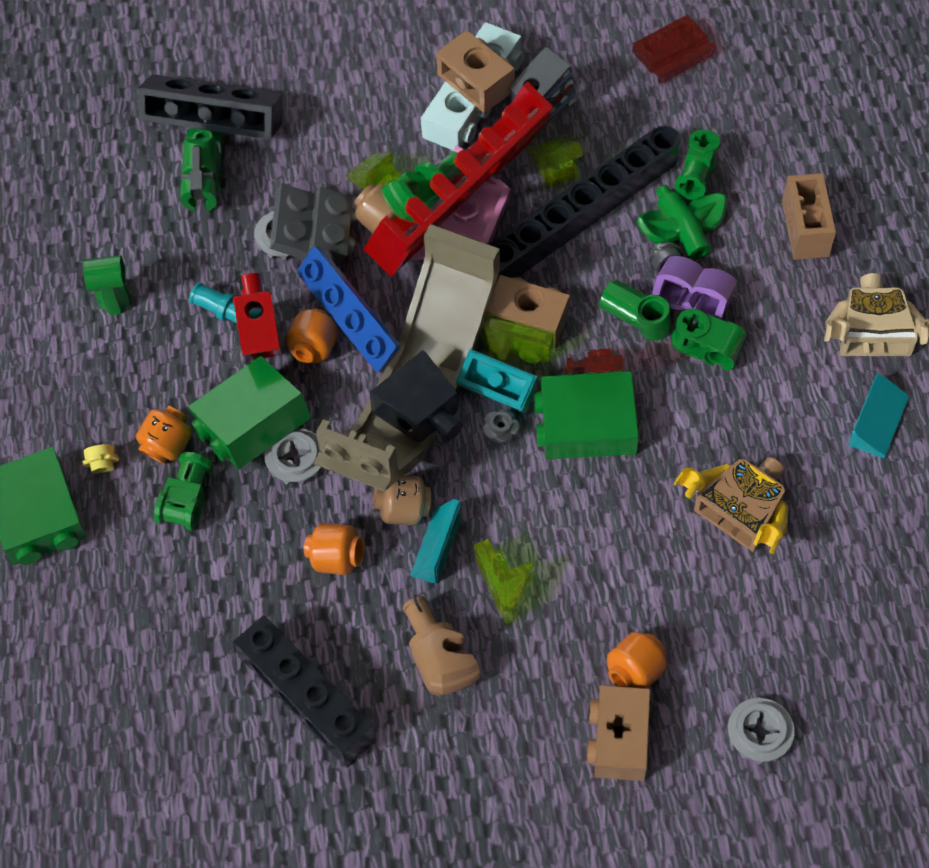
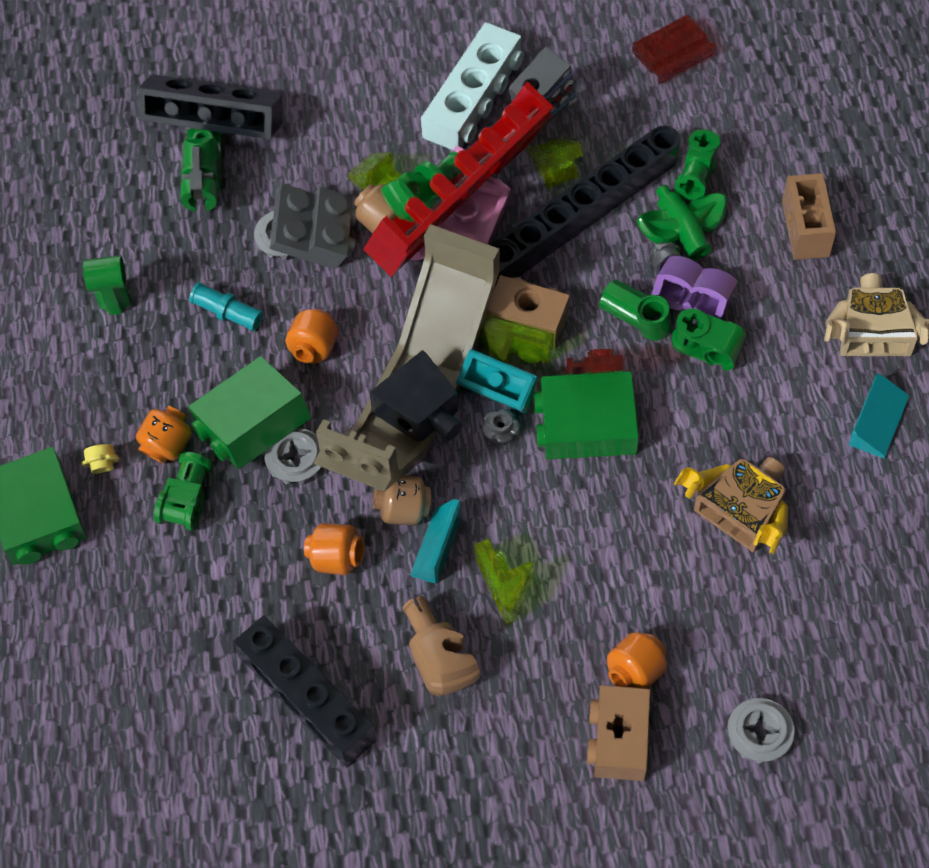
red torso [233,273,283,362] -> none
blue bracket [297,247,401,372] -> none
medium nougat brick [436,30,515,114] -> none

